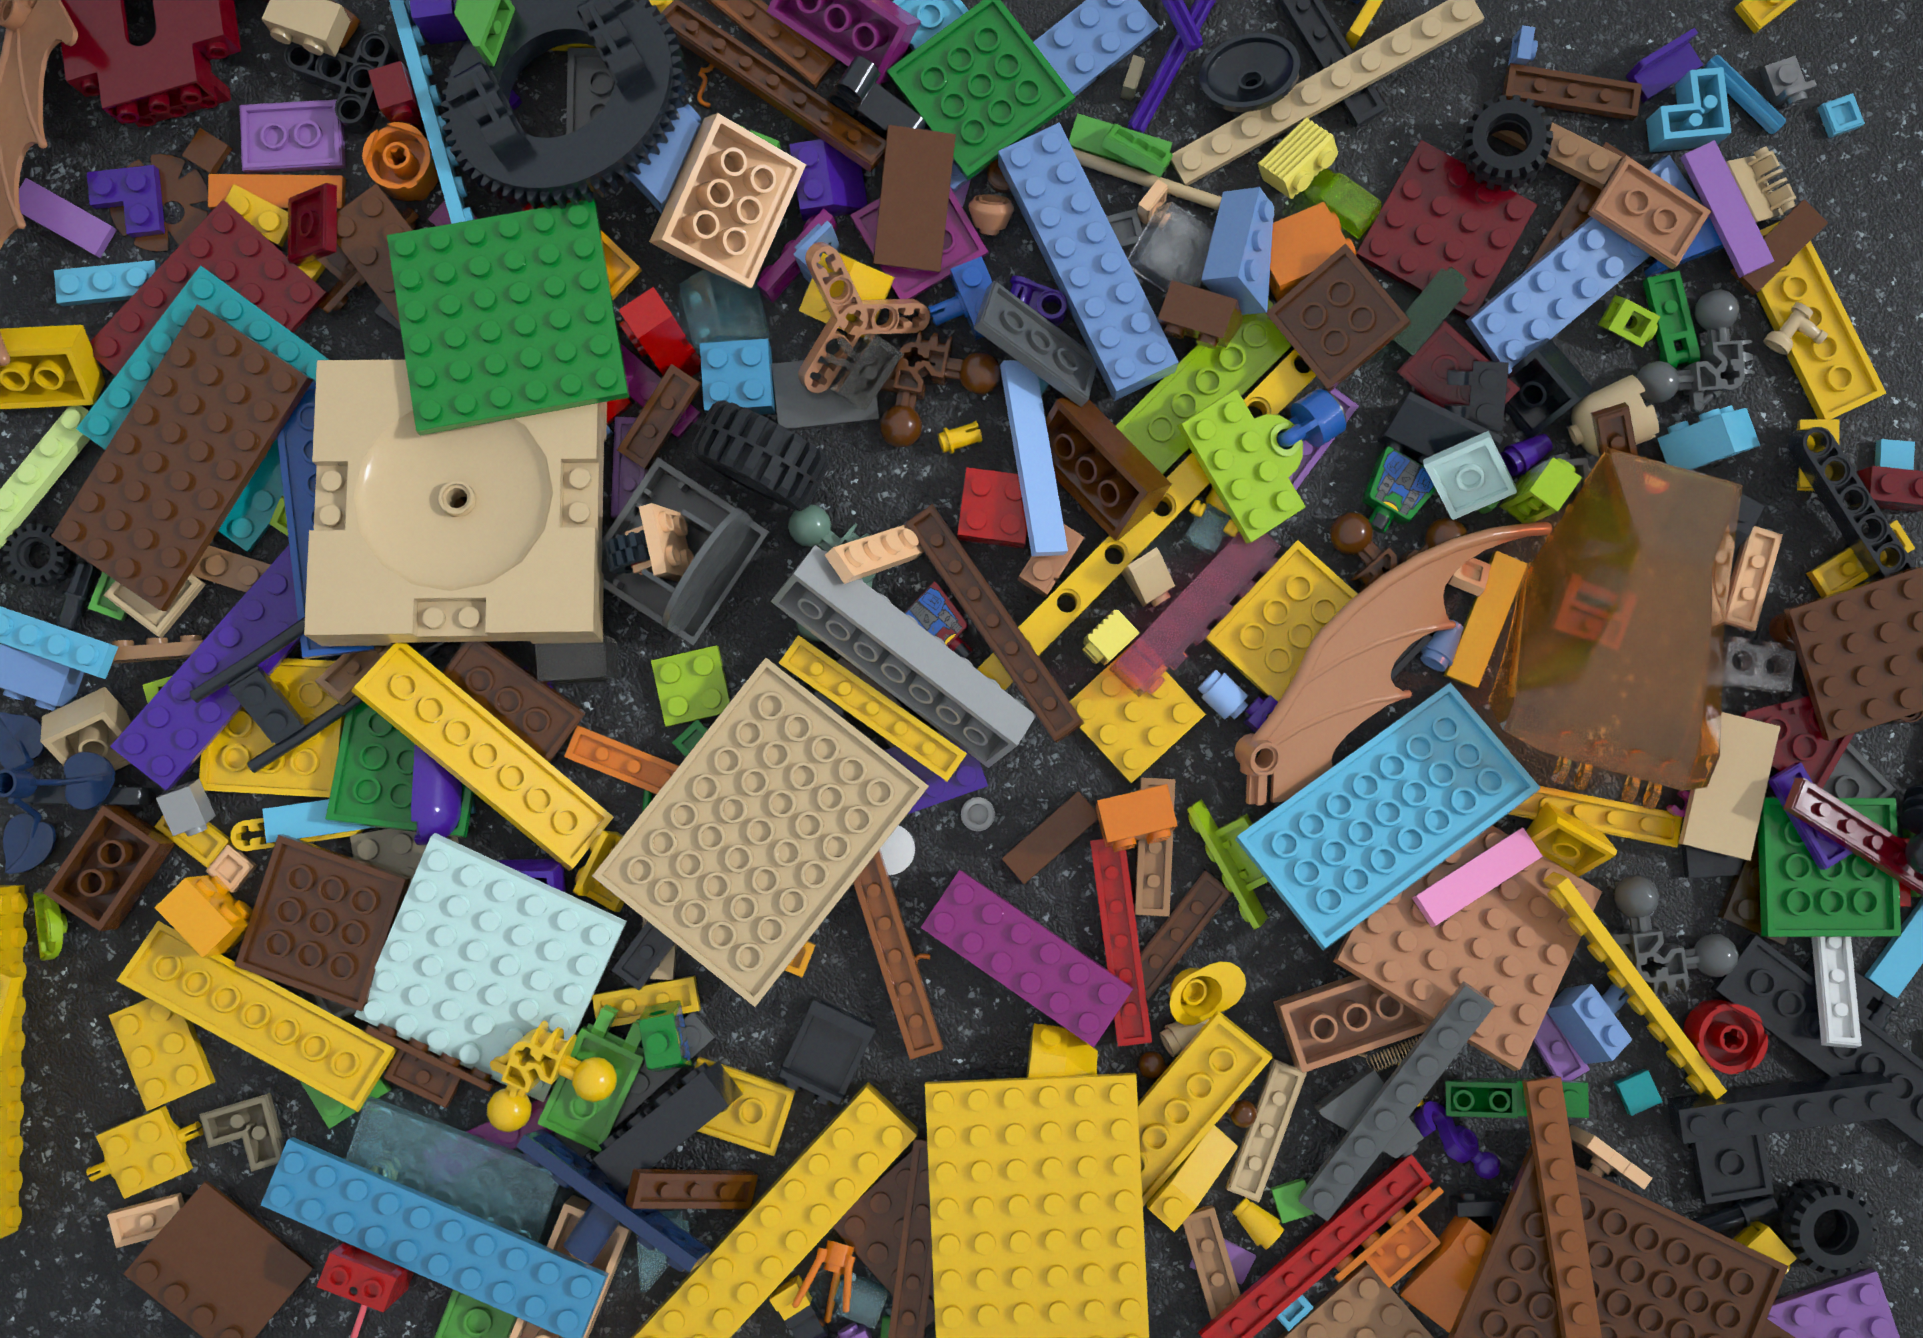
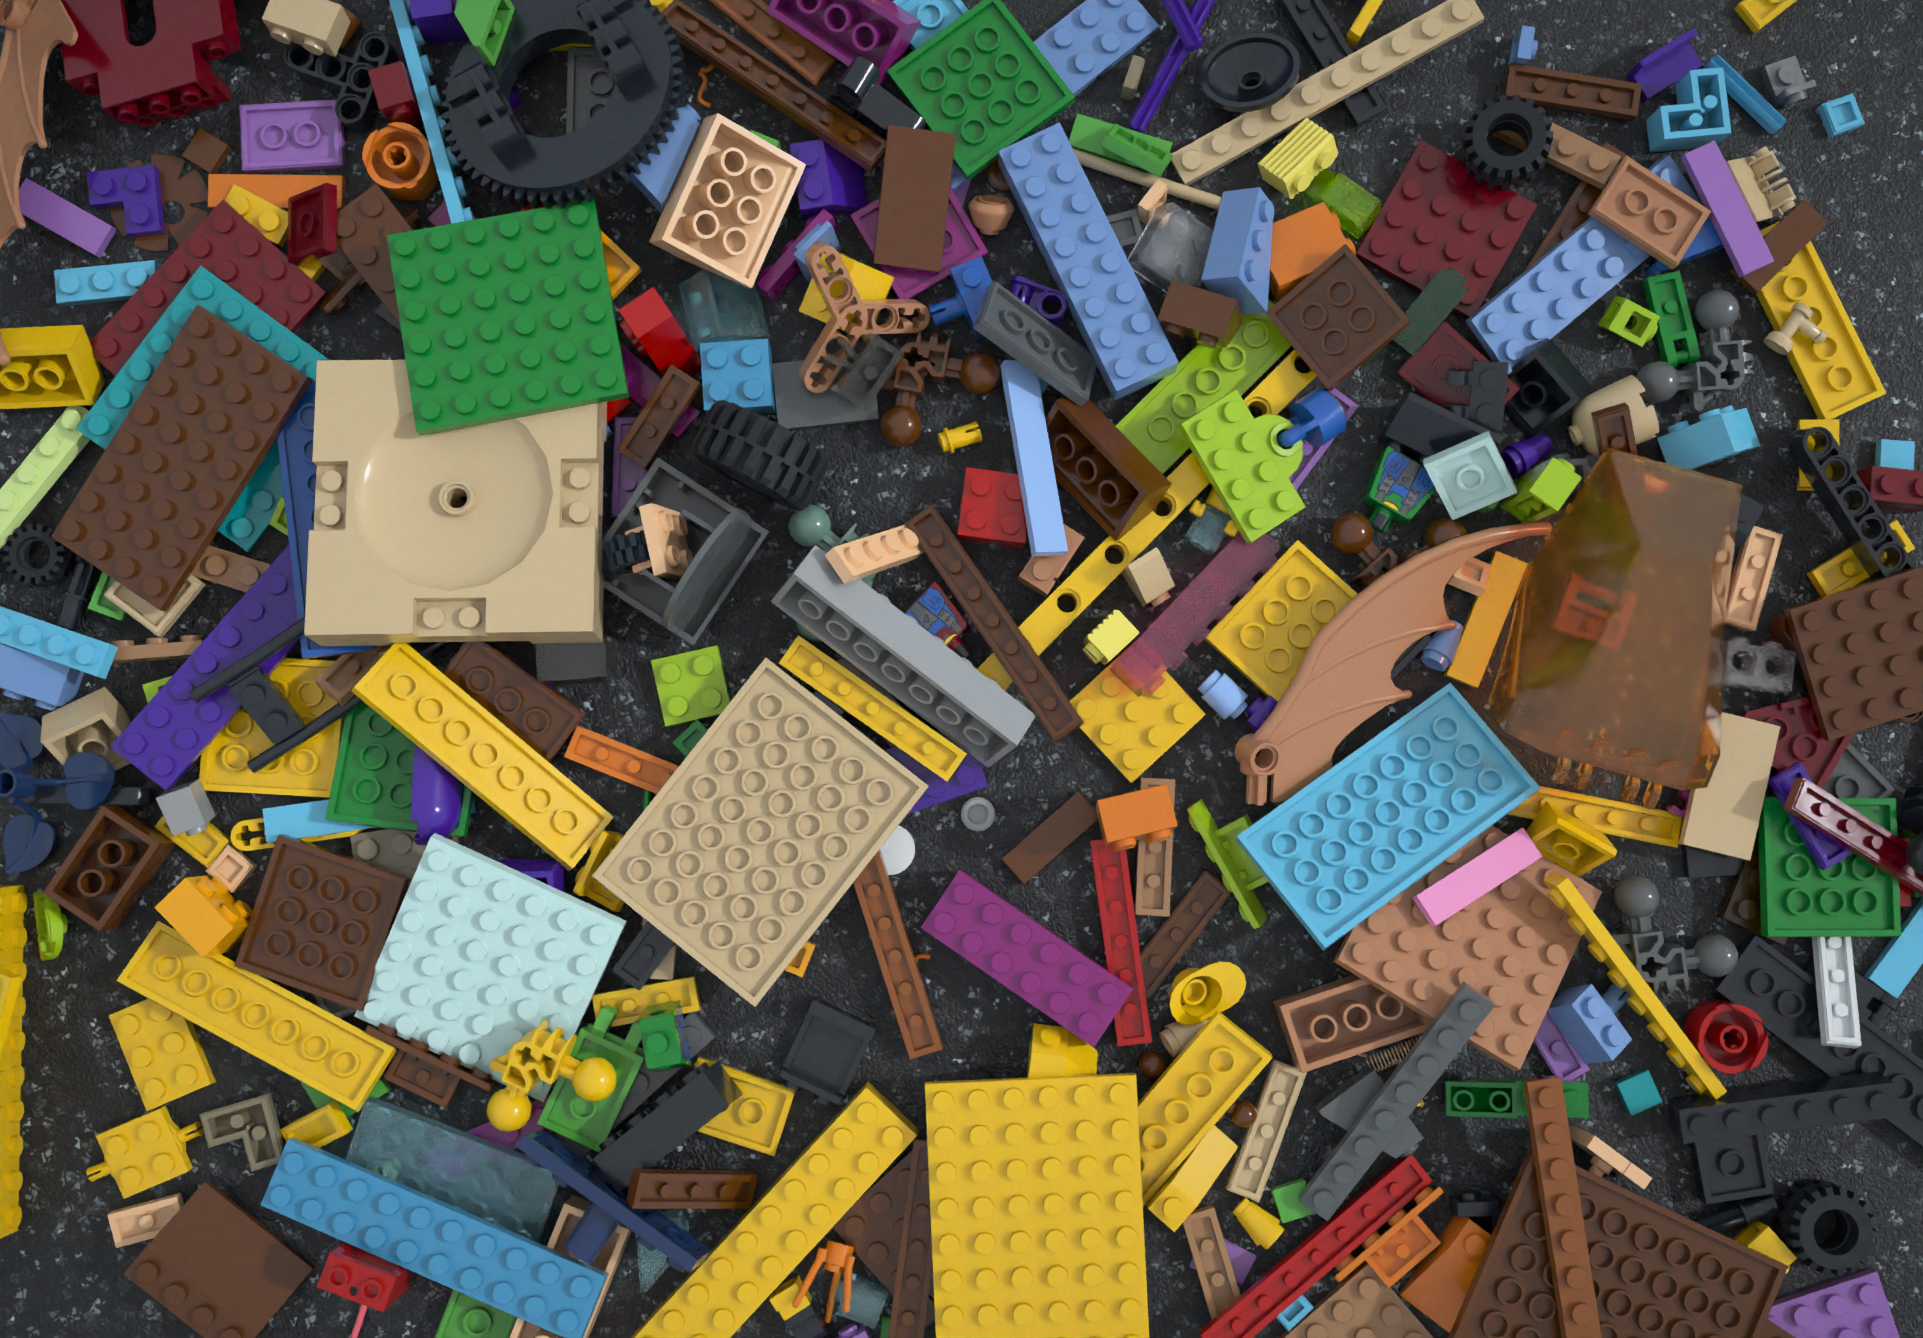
dark purple piece [1414,1101,1500,1179] -> none
none -> yellow tile [280,1100,353,1148]

